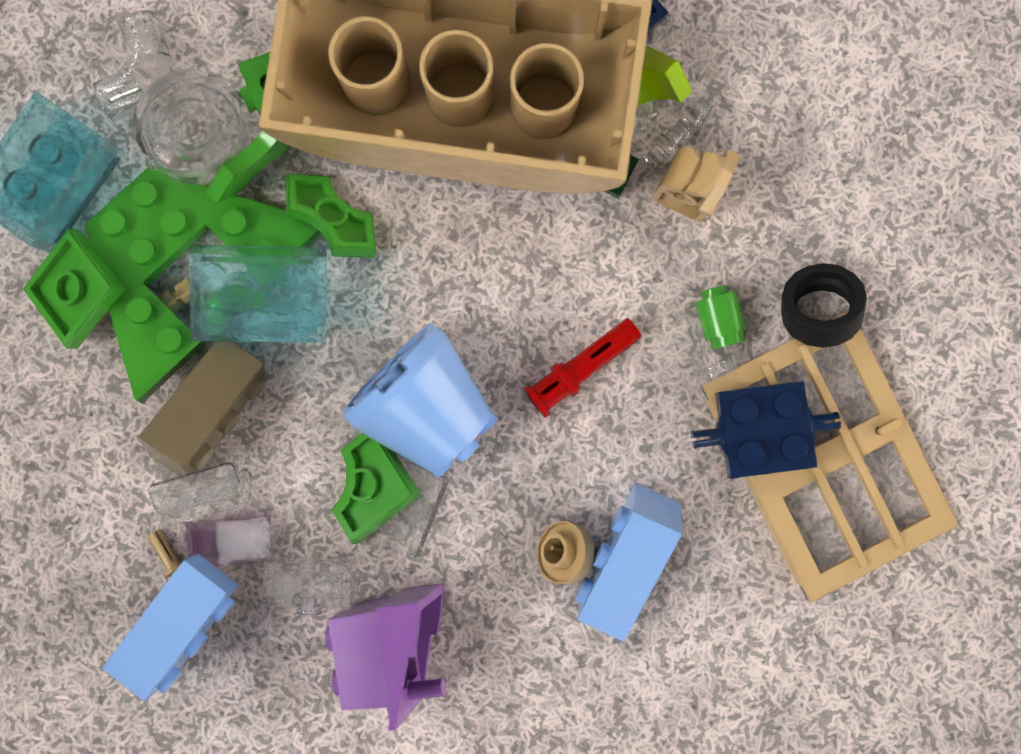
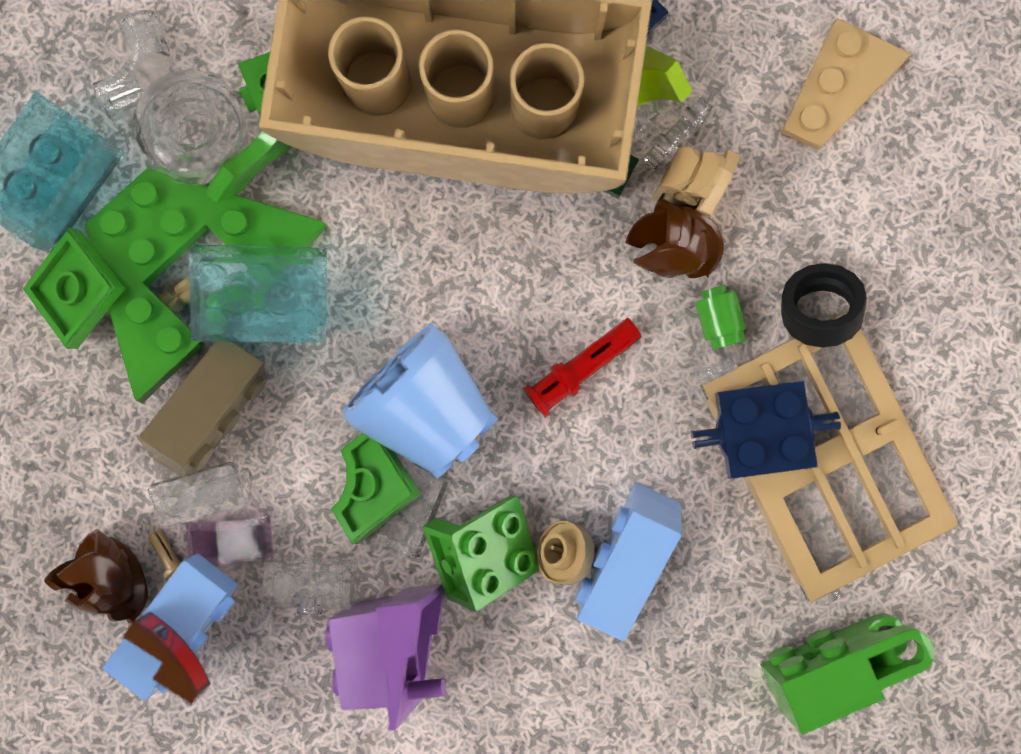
bright green tile [284,173,376,258] -> none
none -> reddish brown helmet [44,529,148,623]
none -> reddish brown slope [123,611,211,705]
none -> bright green bracket [422,495,539,612]
none -> reddish brown helmet [625,199,724,278]
none -> bright green brick [760,613,934,735]
none -> tan wing [780,18,912,150]

